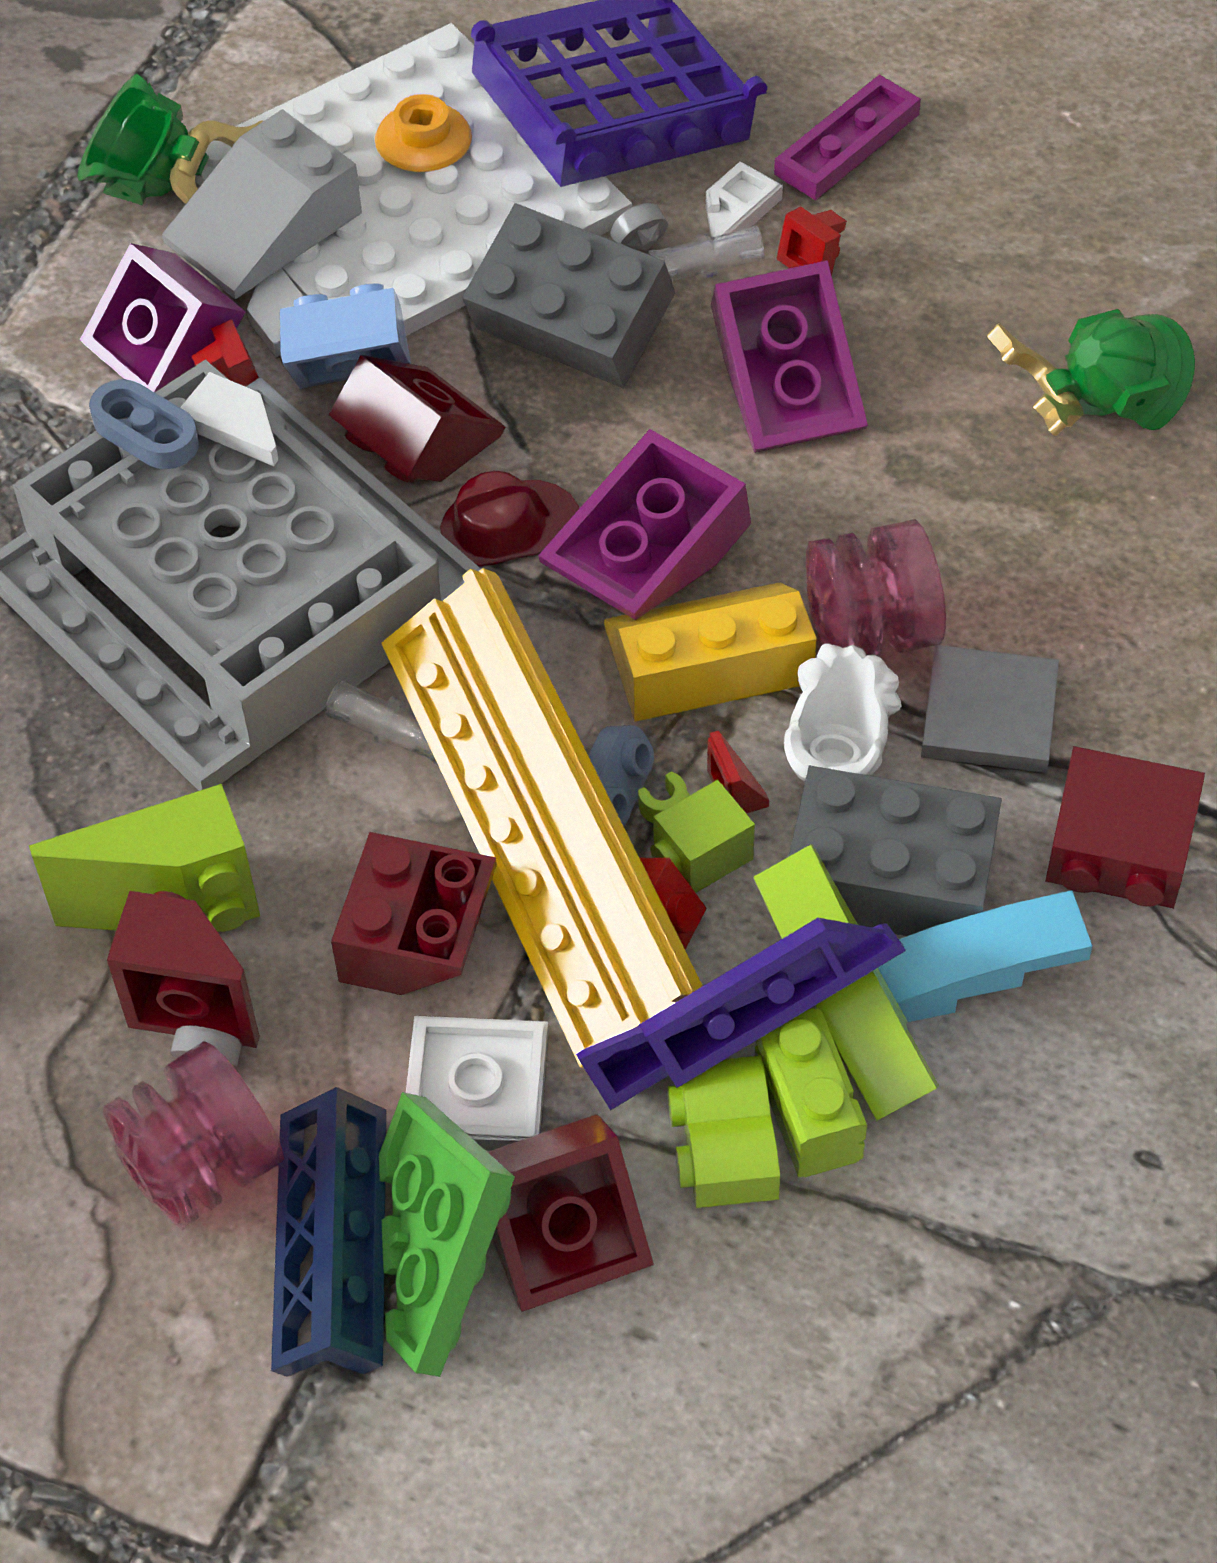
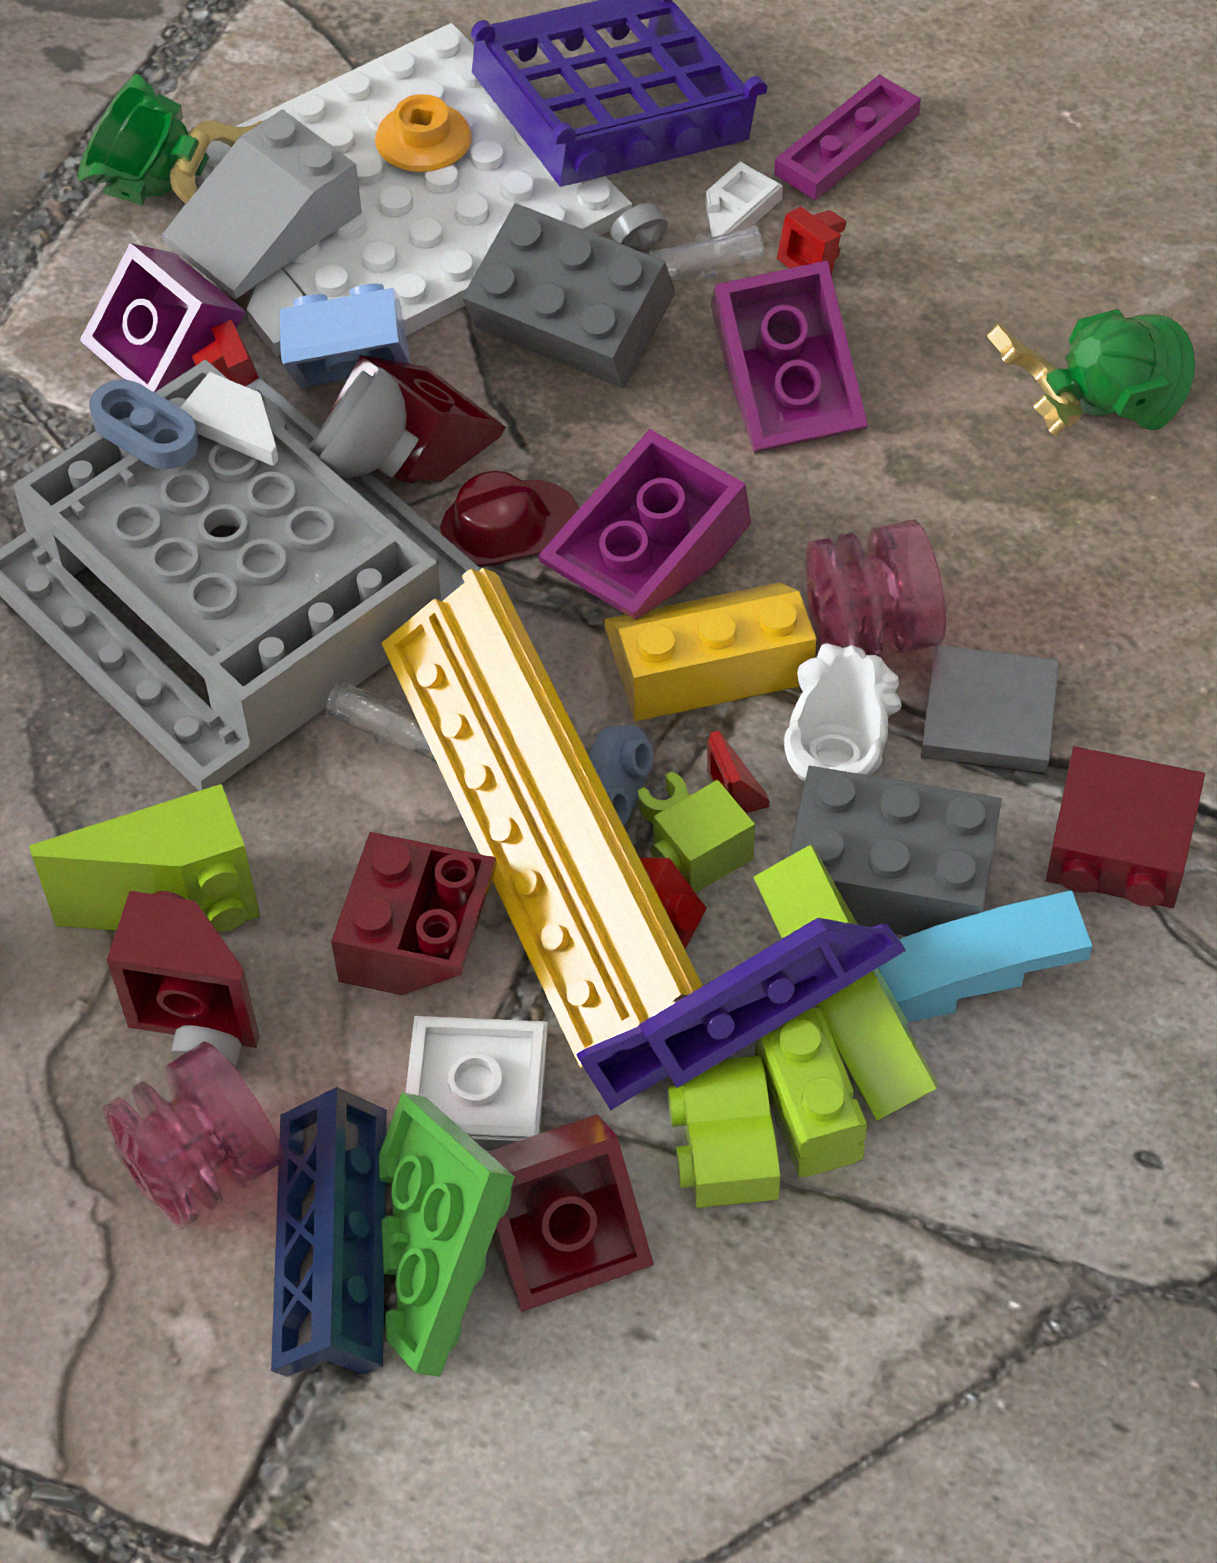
none -> light grey piece [308,367,418,478]

